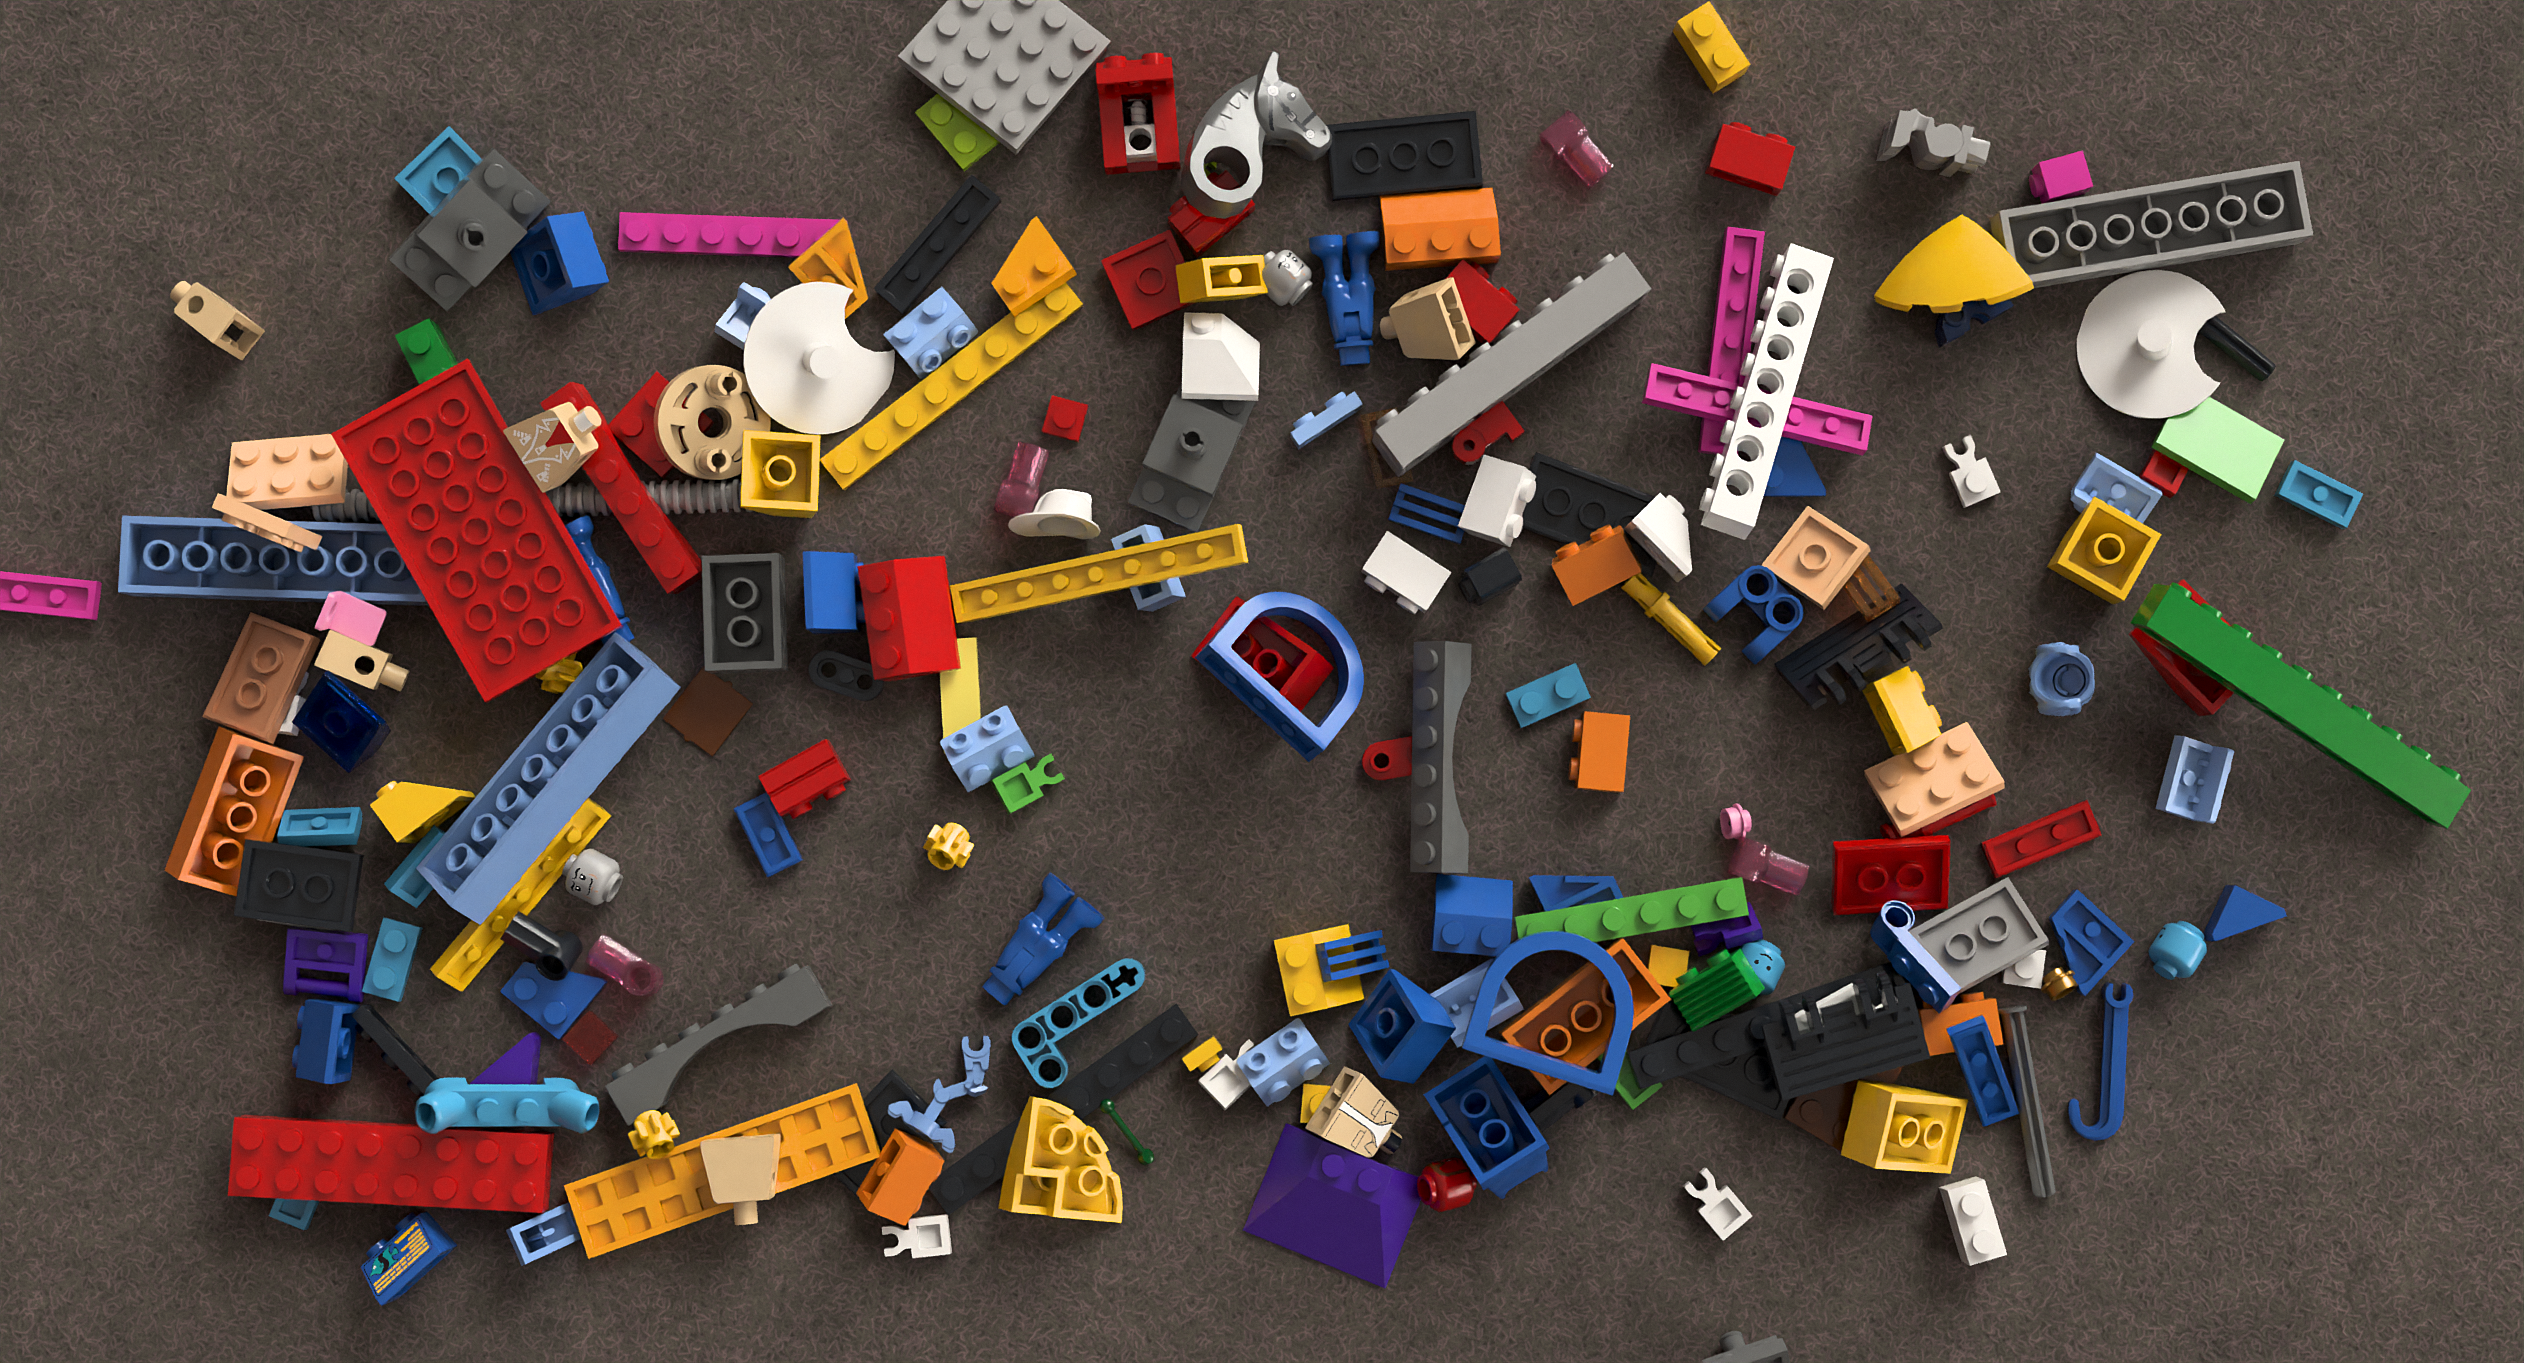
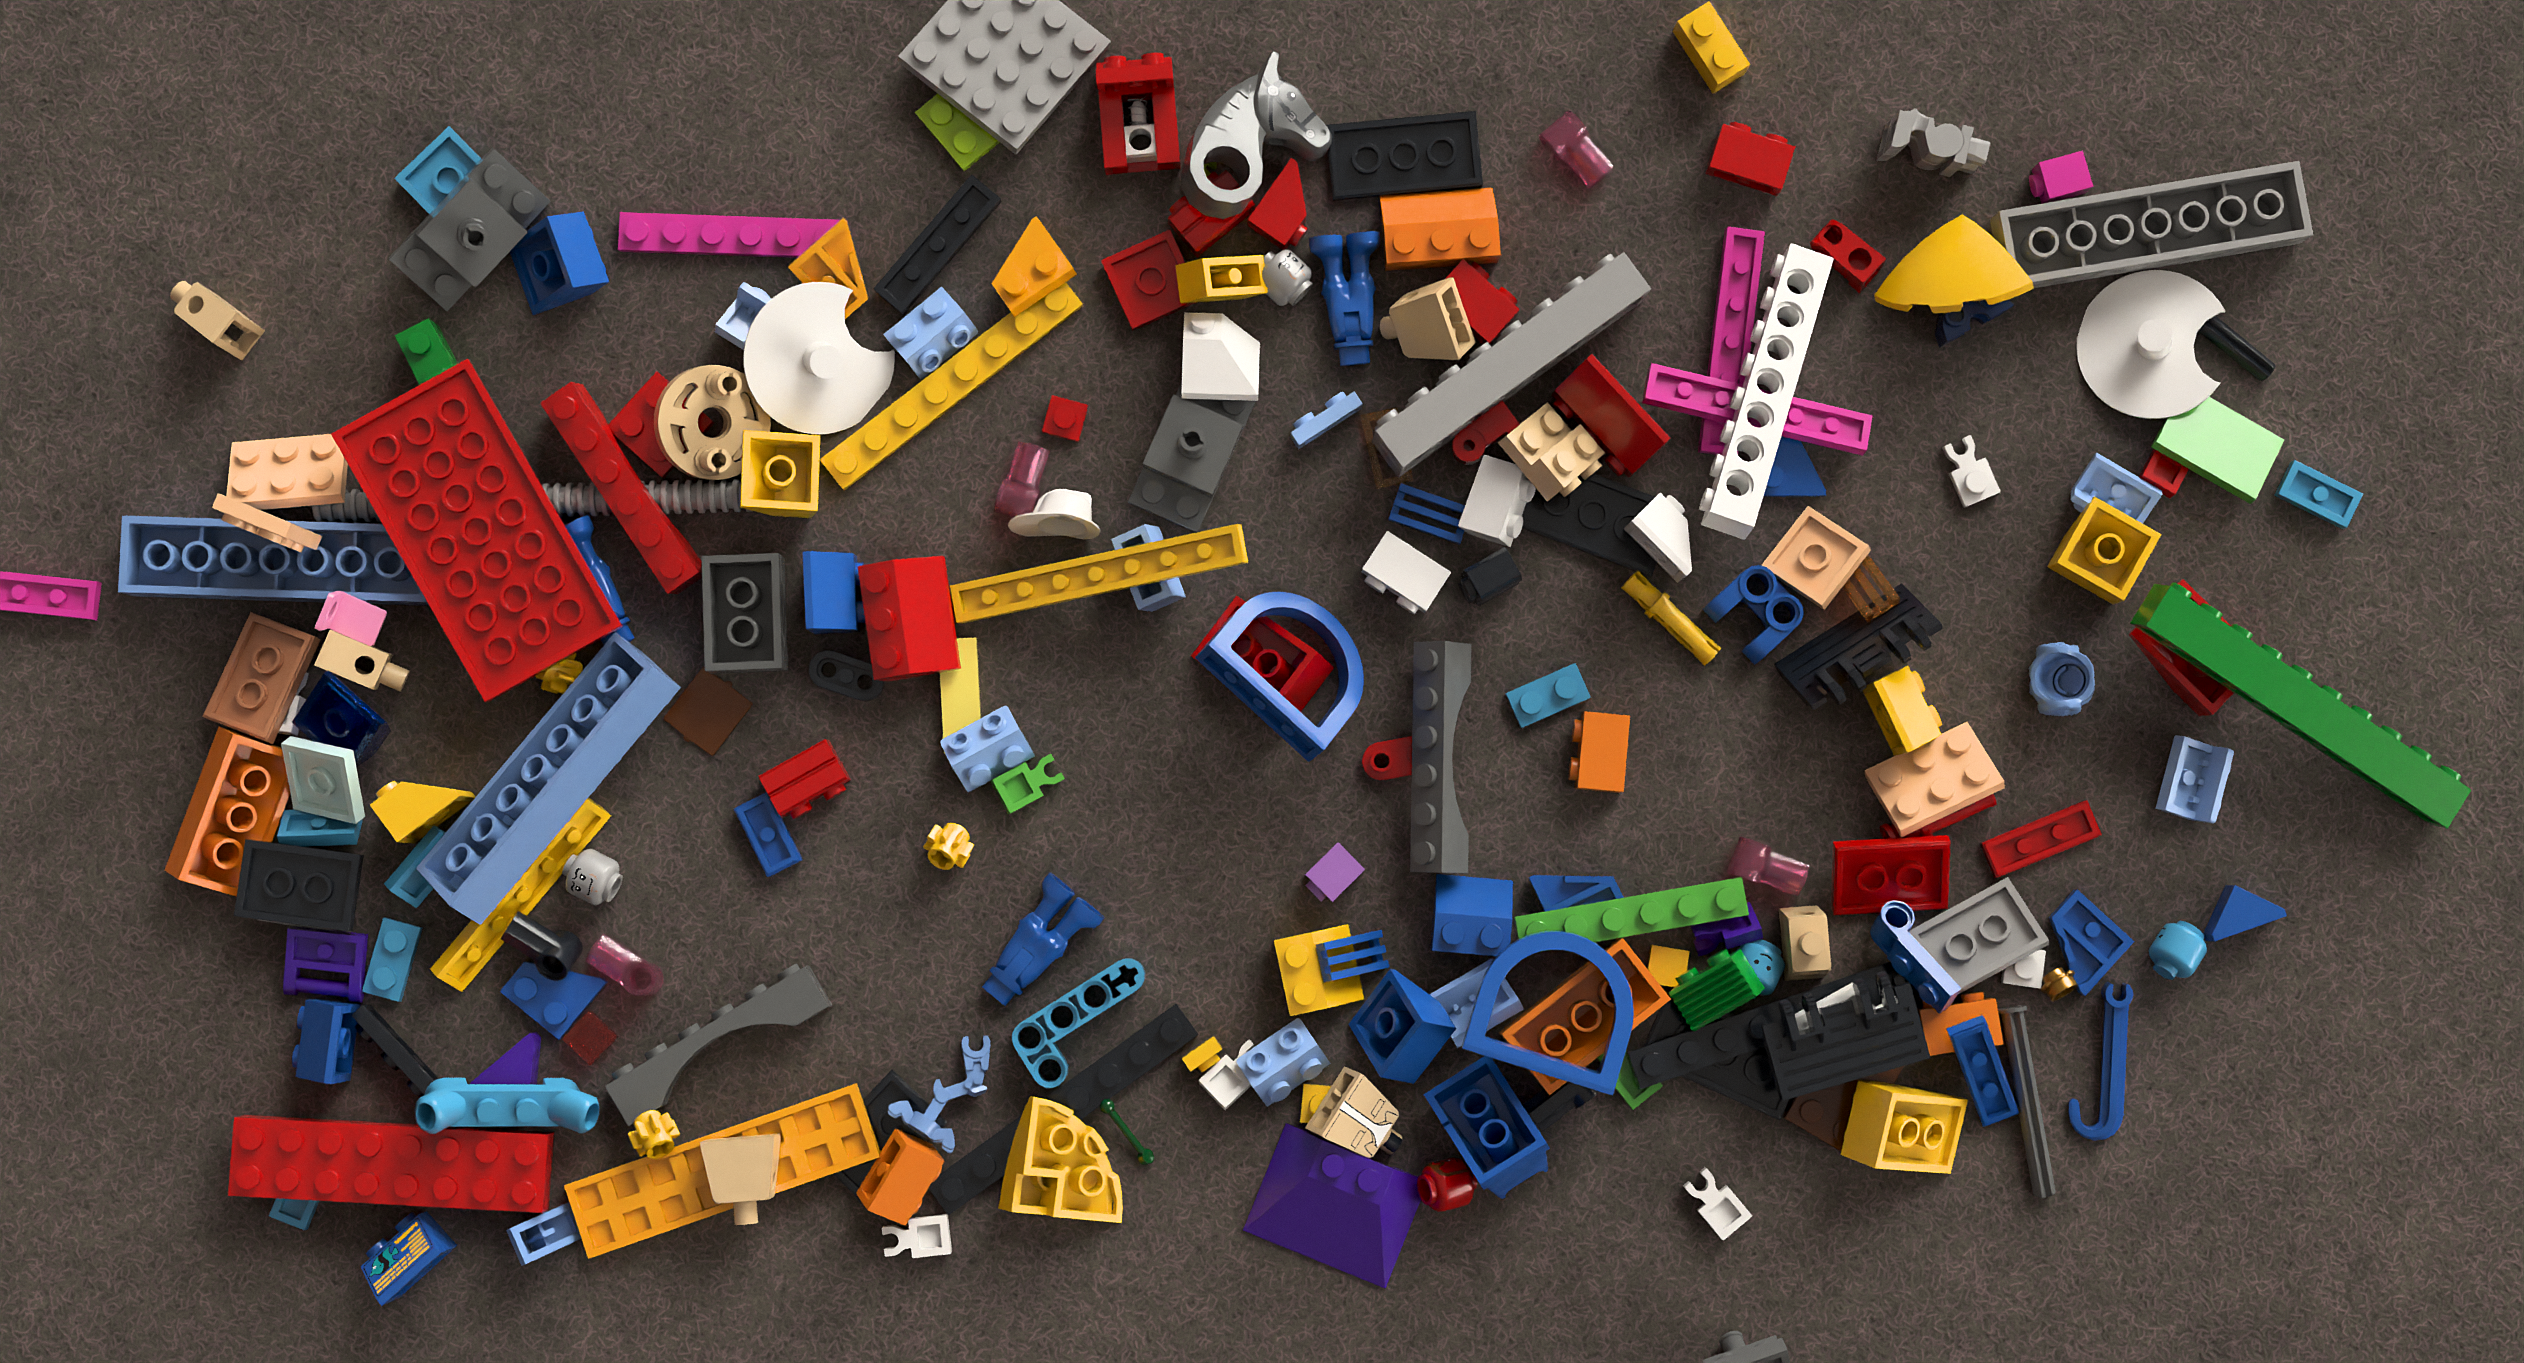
tan torso [503,402,601,493] -> none
orange brick [1552,525,1642,606] -> none
bright pink plate [1720,803,1752,841] -> none
white brick [1939,1176,2007,1266] -> none
none -> light aqua plate [281,736,365,824]
none -> red slope [1248,158,1308,250]
none -> medium lavender brick [1305,842,1365,902]
none -> tan plate [1498,402,1605,502]
none -> red slope [1552,354,1671,478]
none -> tan torso [1779,905,1831,981]
none -> red leg [1810,219,1886,294]

